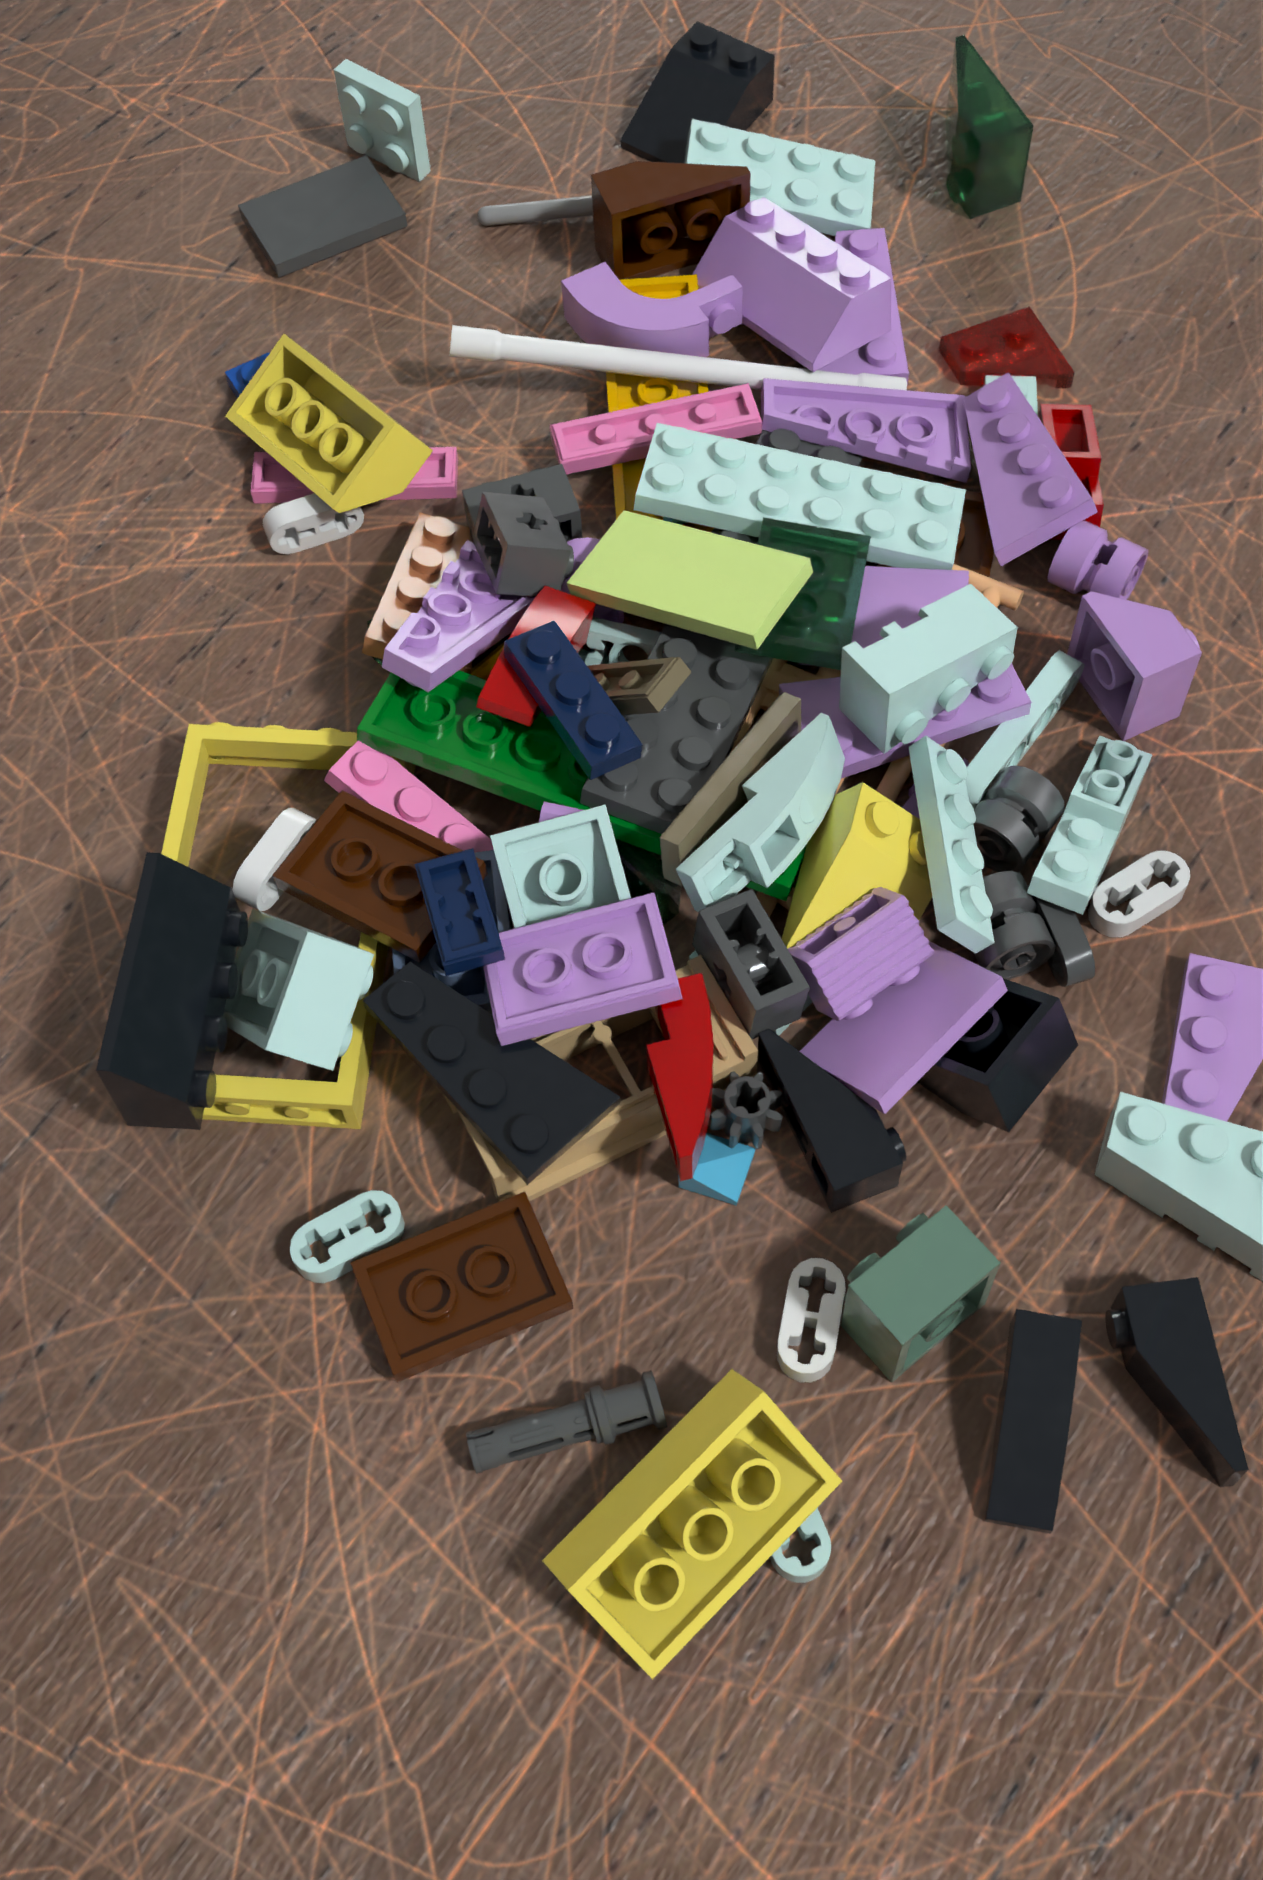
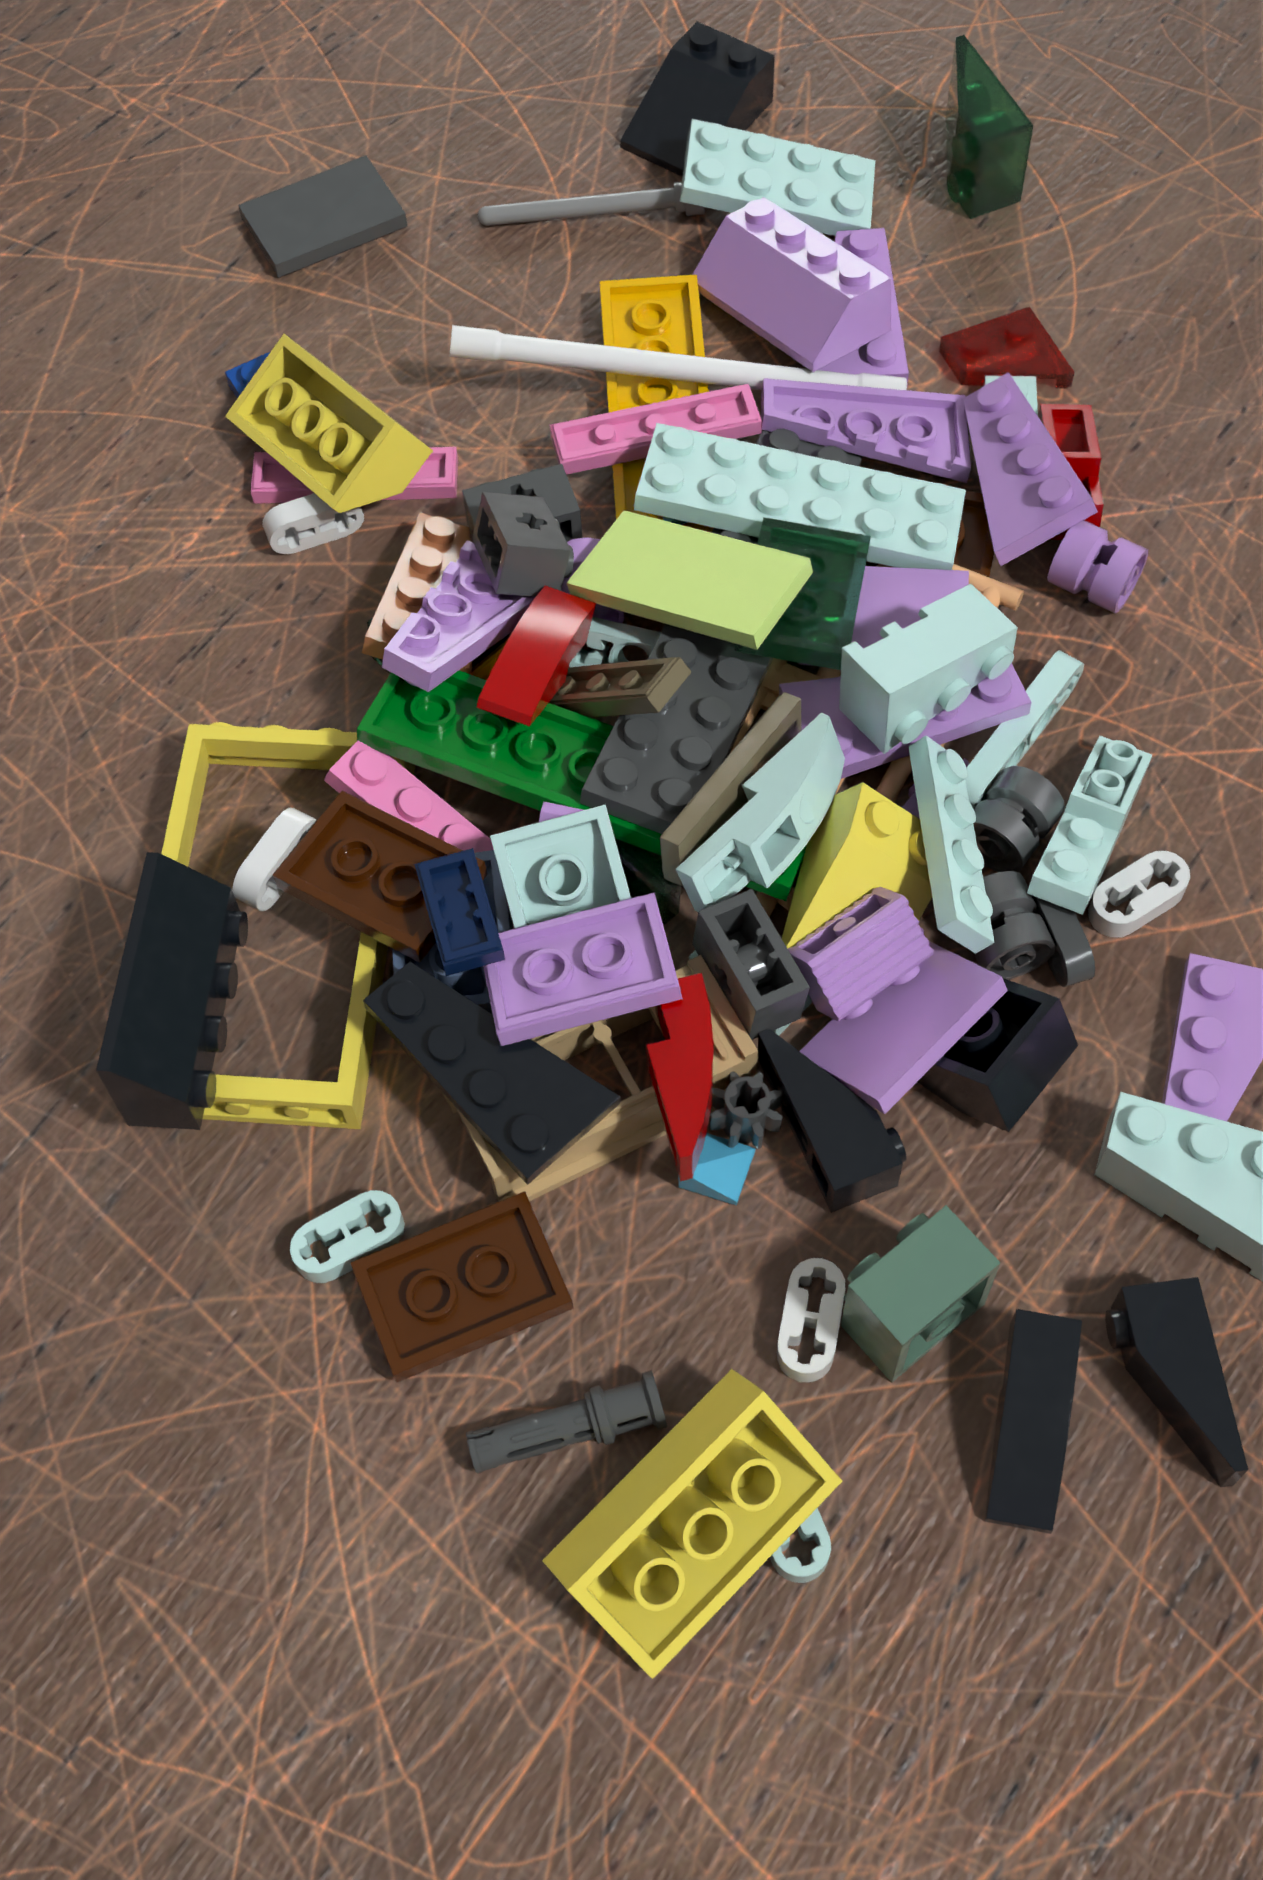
light aqua slope [223,909,374,1071] -> none
light aqua plate [334,59,431,182] -> none
dark blue plate [504,620,643,780] -> none
lavender arch [561,262,743,357] -> none
reddish brown slope [591,161,751,280] -> none
lavender slope [1067,591,1202,741] -> none

